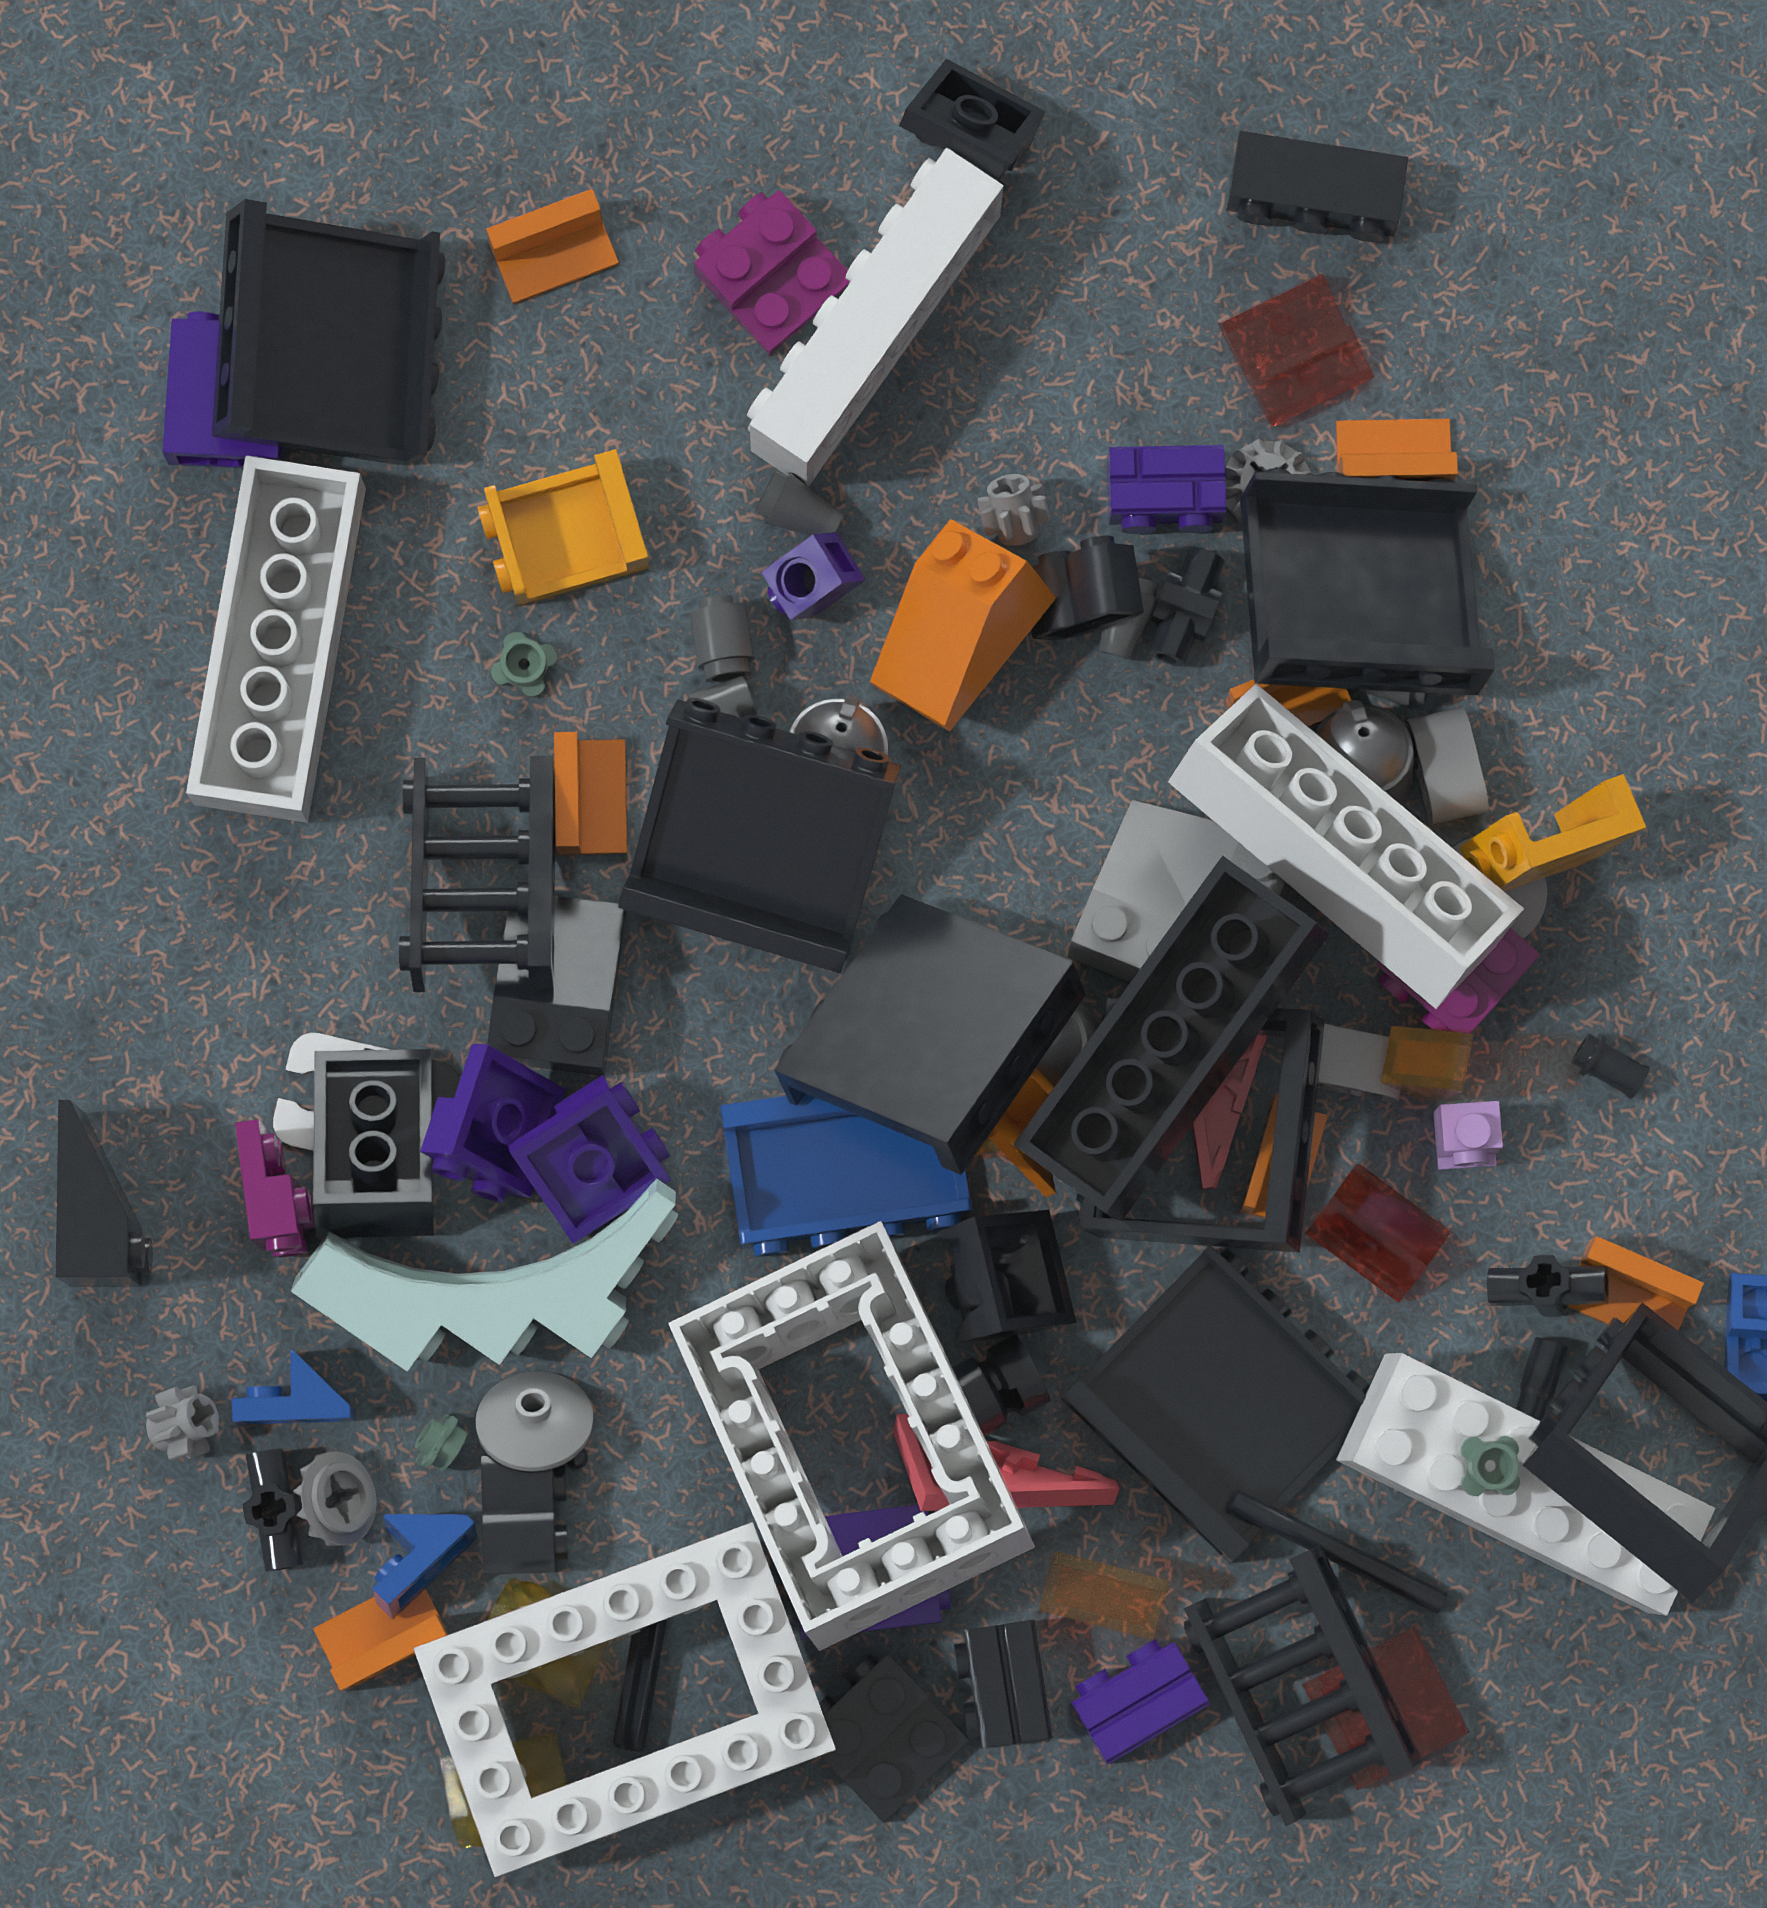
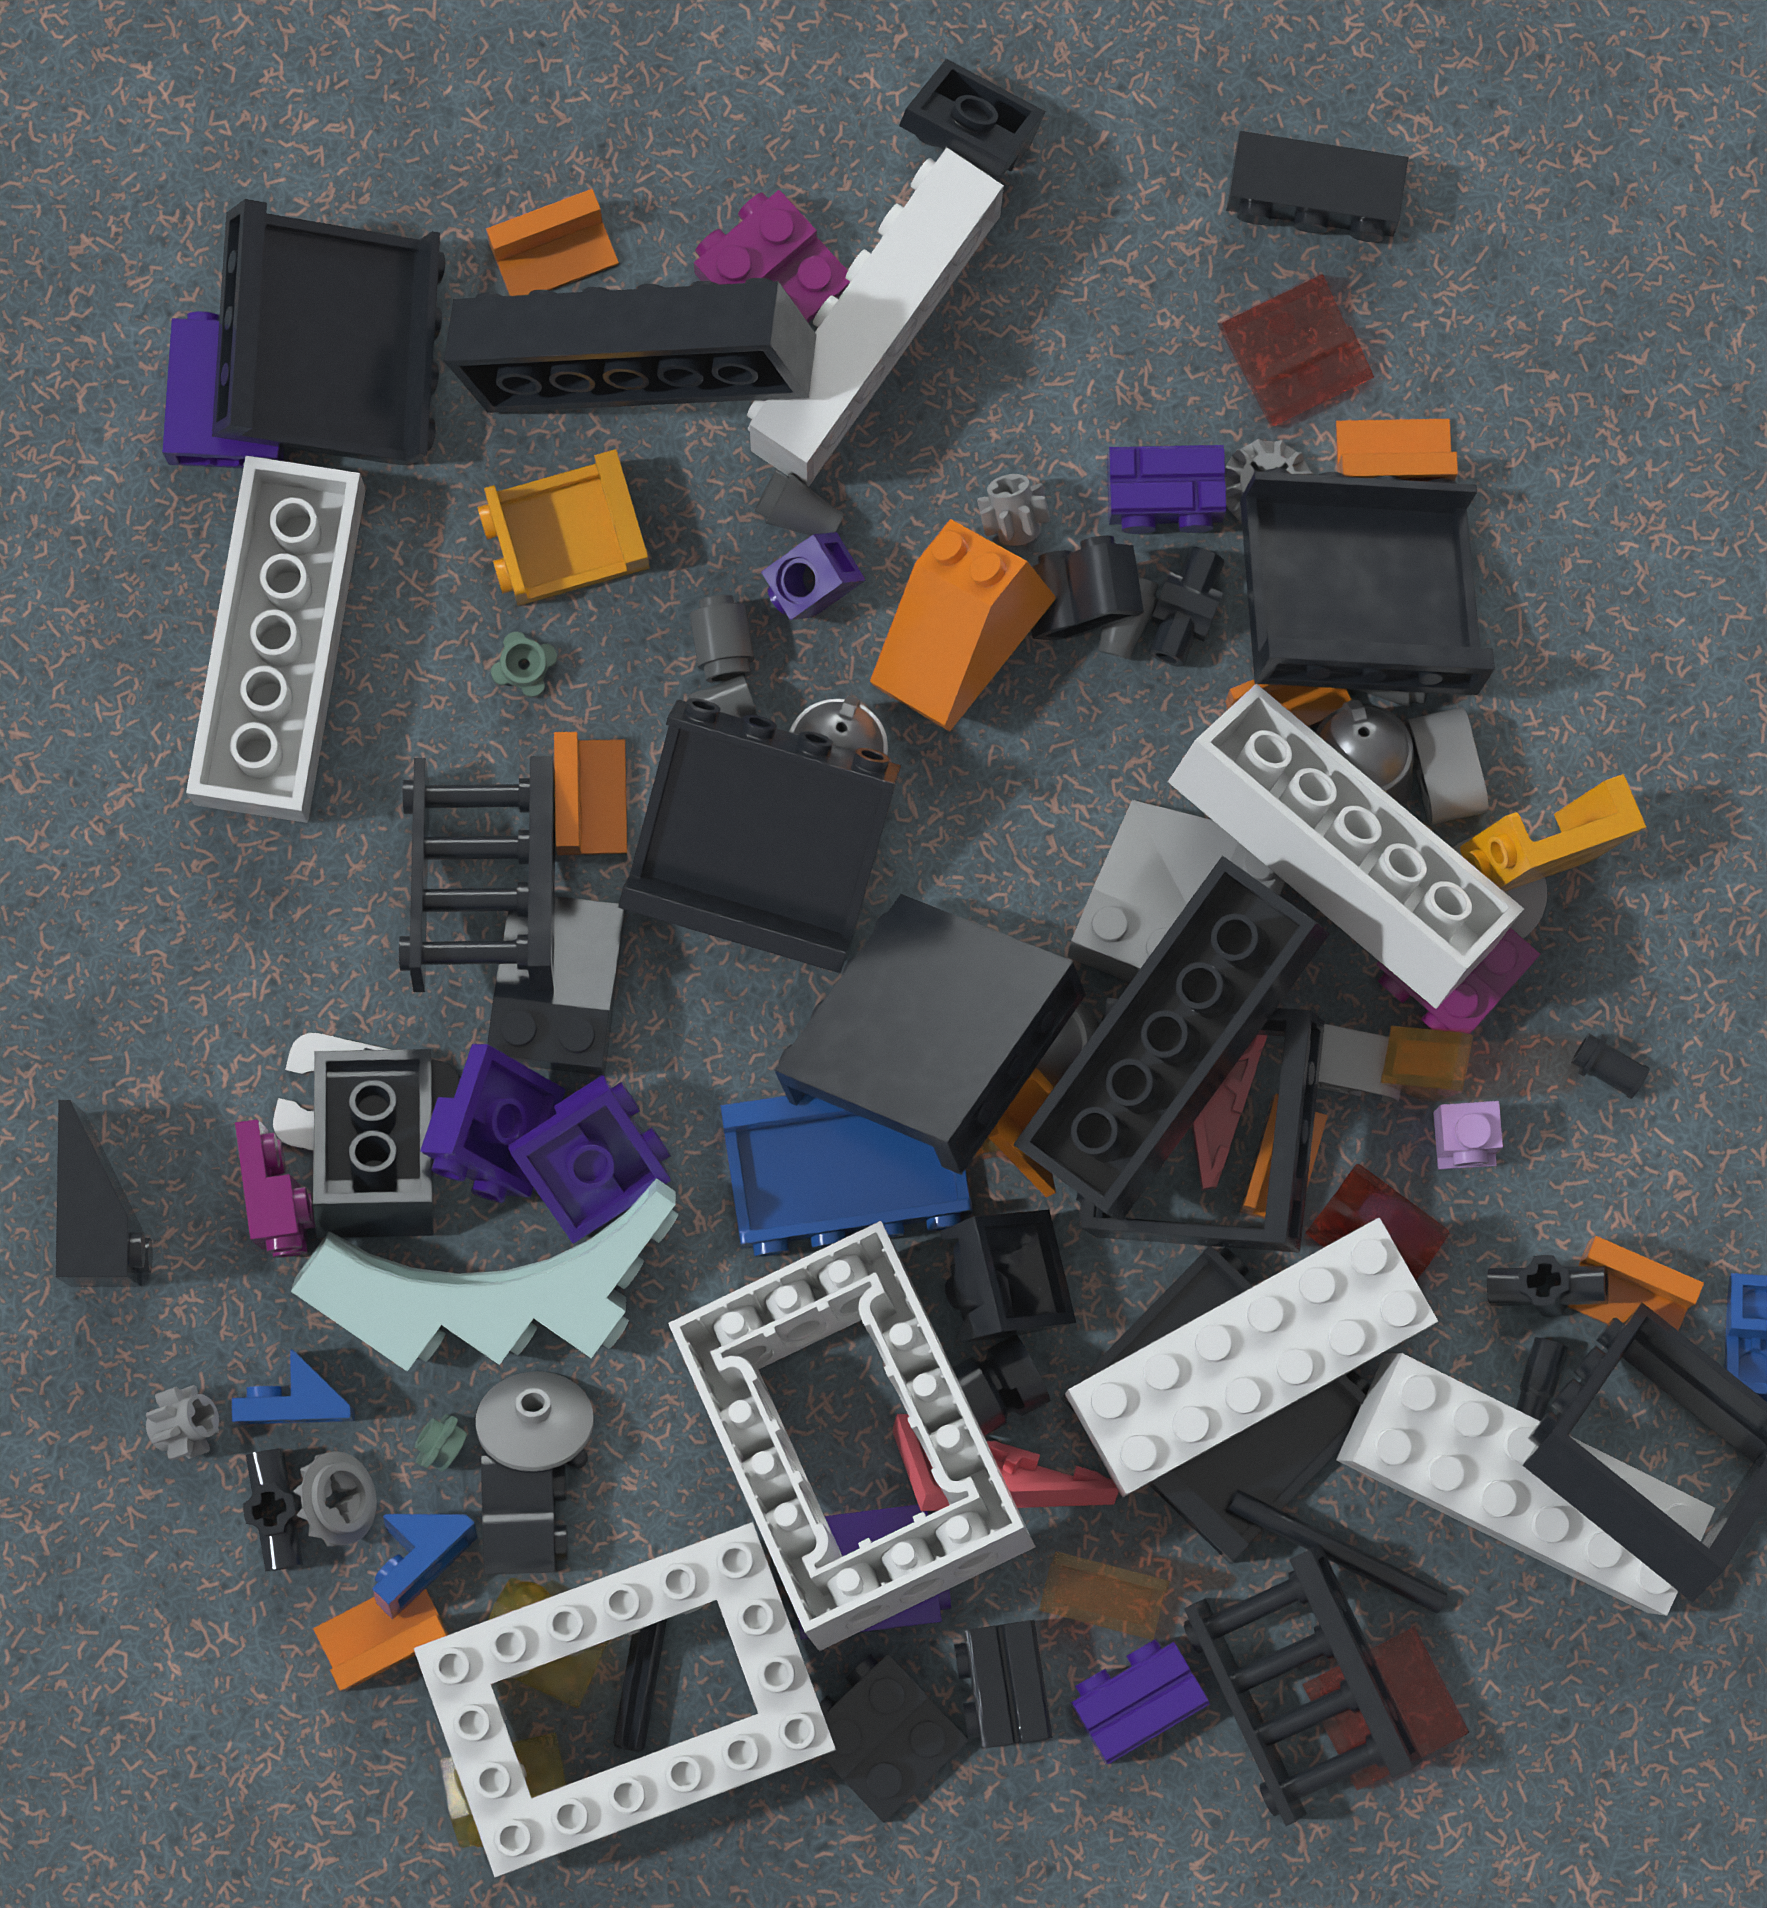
sand green plate [1460,1436,1520,1496] -> none
none -> black brick [444,278,817,413]
none -> white brick [1065,1217,1438,1498]

